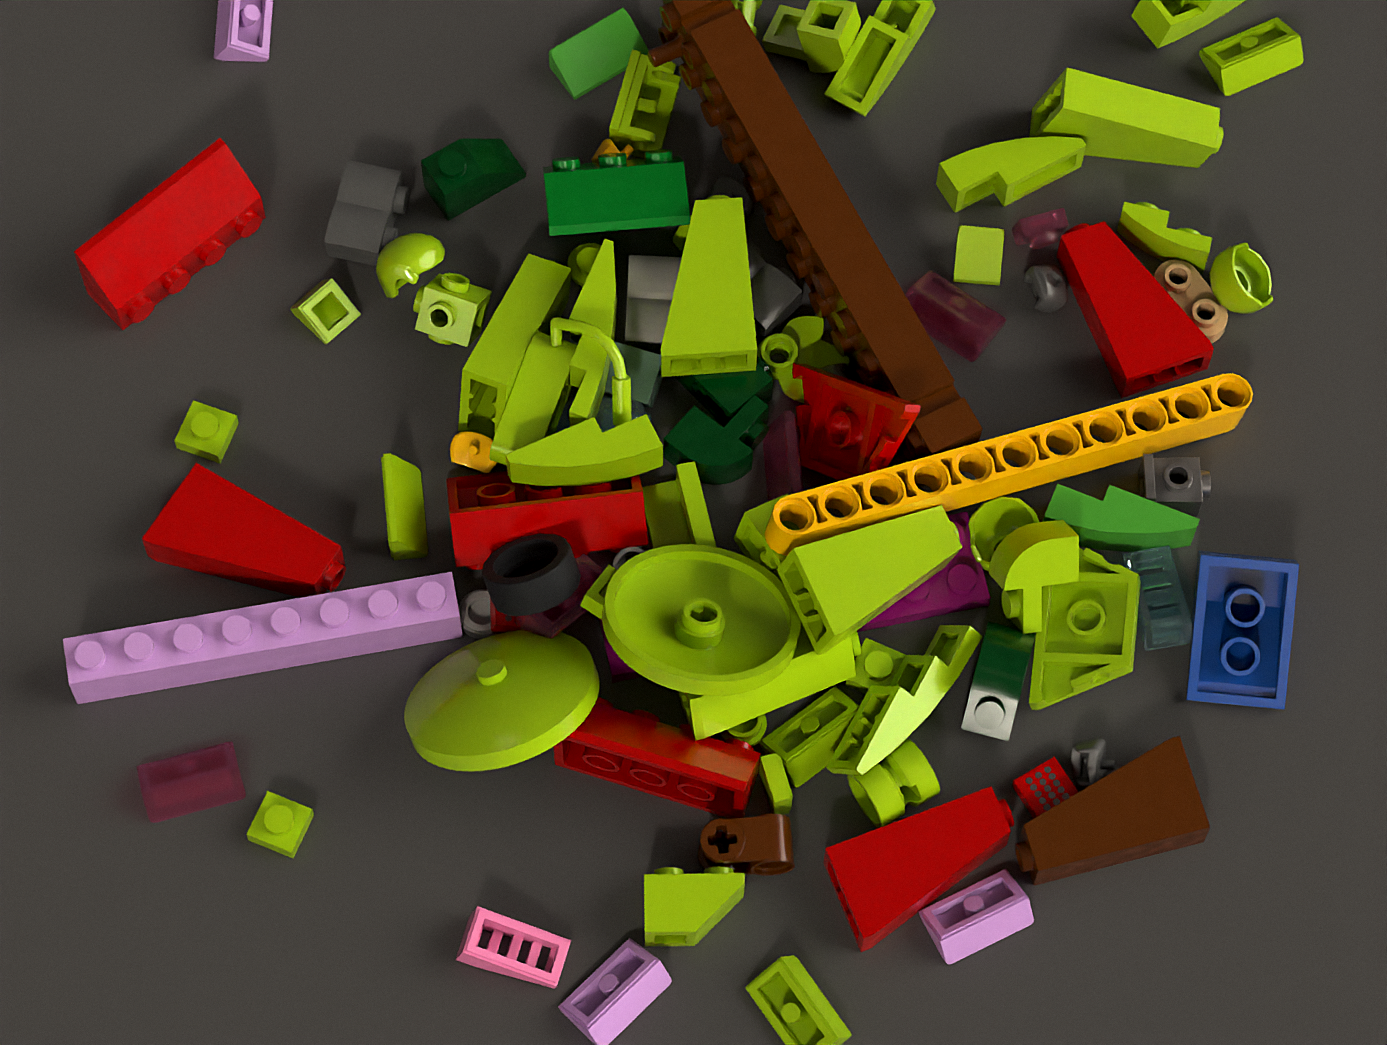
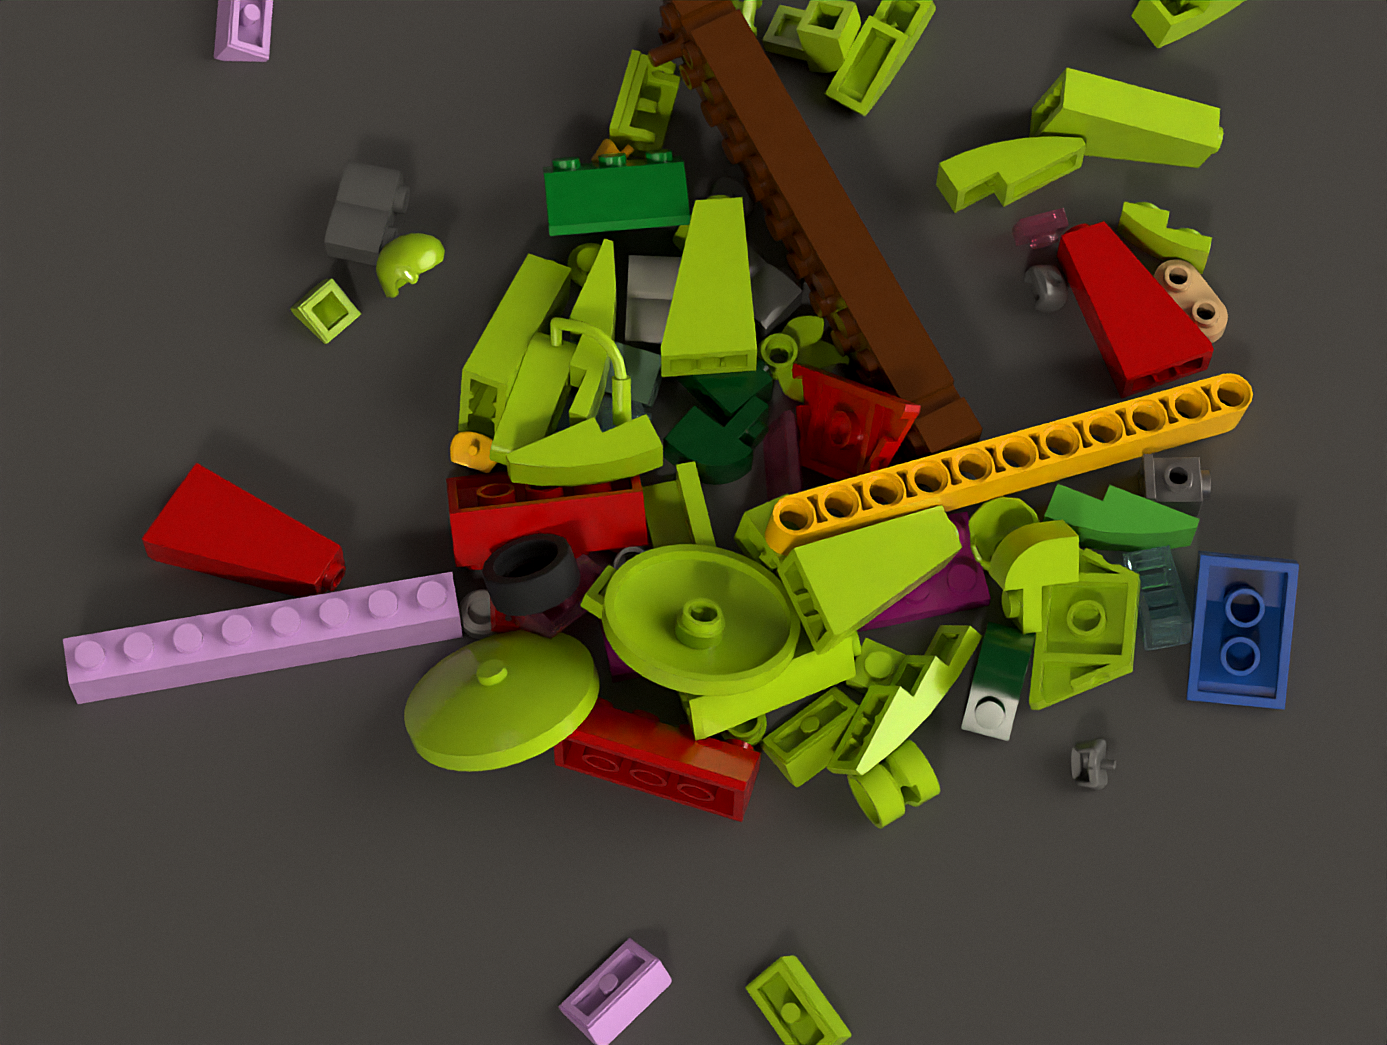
red slope [74,138,266,330] -> none
clear pink slope [137,741,246,823] -> none
lime plate [174,400,239,463] -> none
lime plate [246,791,314,858] -> none
lime slope [381,453,428,560] -> none
lime brick [413,273,492,347] -> none
dark green slope [421,138,526,221] -> none
bright pink slope [456,906,571,989] -> none
bright green slope [549,8,649,100] -> none
lime slope [644,866,745,947] -> none
reddish brown piece [697,814,795,876] -> none
lime tile [759,752,793,815] -> none
red slope [823,786,1014,952] -> none
clear pink slope [905,270,1006,362] -> none
lavender slope [918,869,1034,965] -> none
lime slope [953,225,1004,286] -> none
red tile [1012,756,1078,818] -> none
reddish brown slope [1014,736,1210,886] -> none
lime slope [1199,17,1304,96] -> none
lime hair [1209,242,1273,314] -> none

